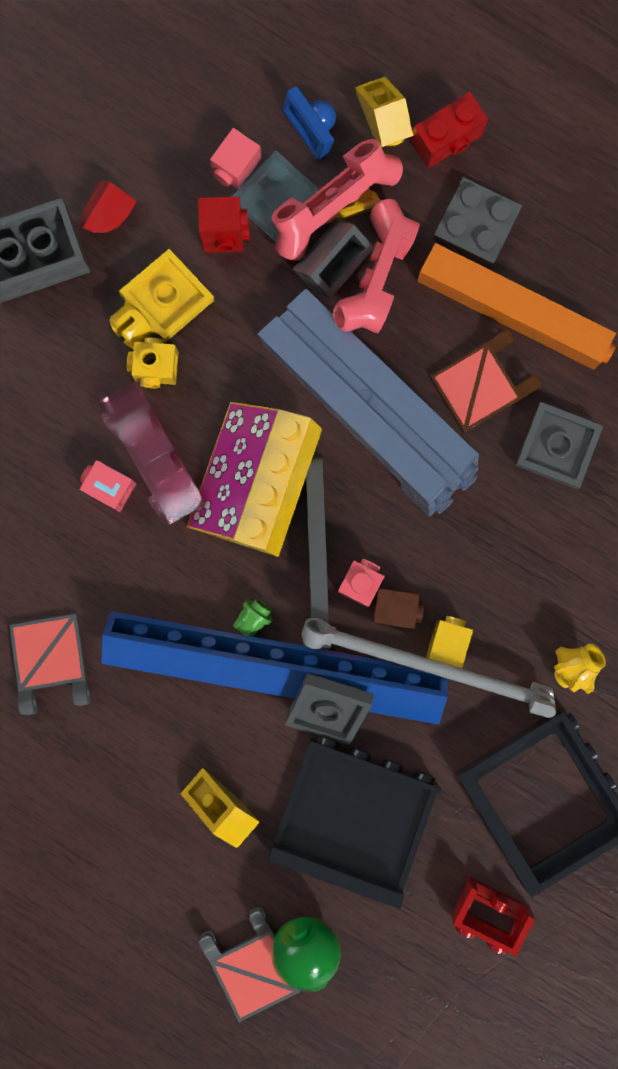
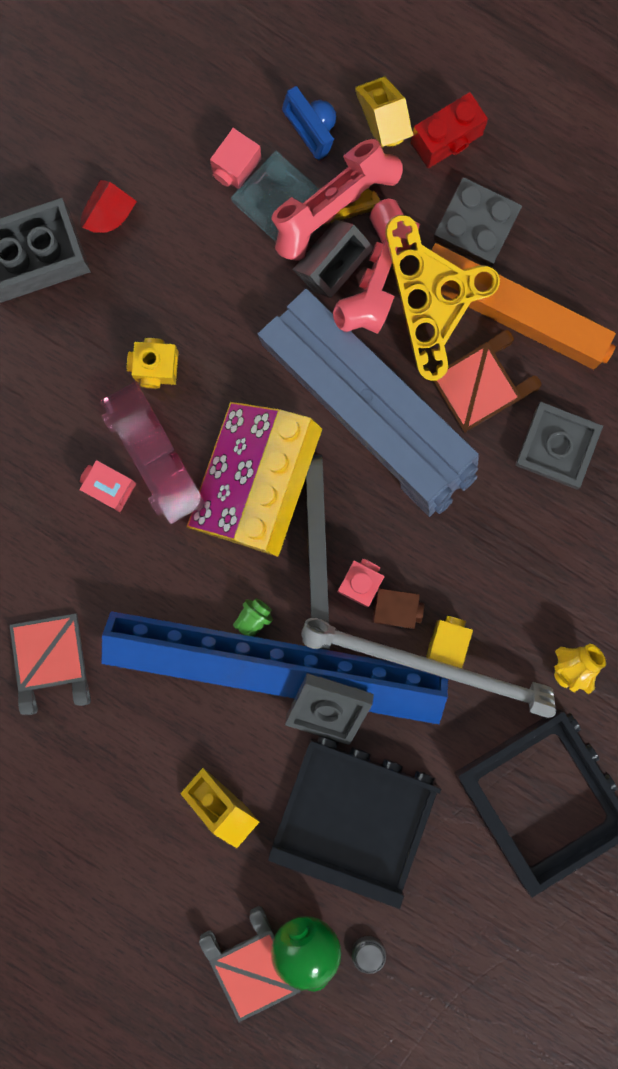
yellow plate [109,249,214,349] -> none
red brick [198,197,250,253] -> none
red window [451,876,535,956] -> none
none -> flat silver piece [352,936,386,974]
none -> yellow beam [385,215,500,381]

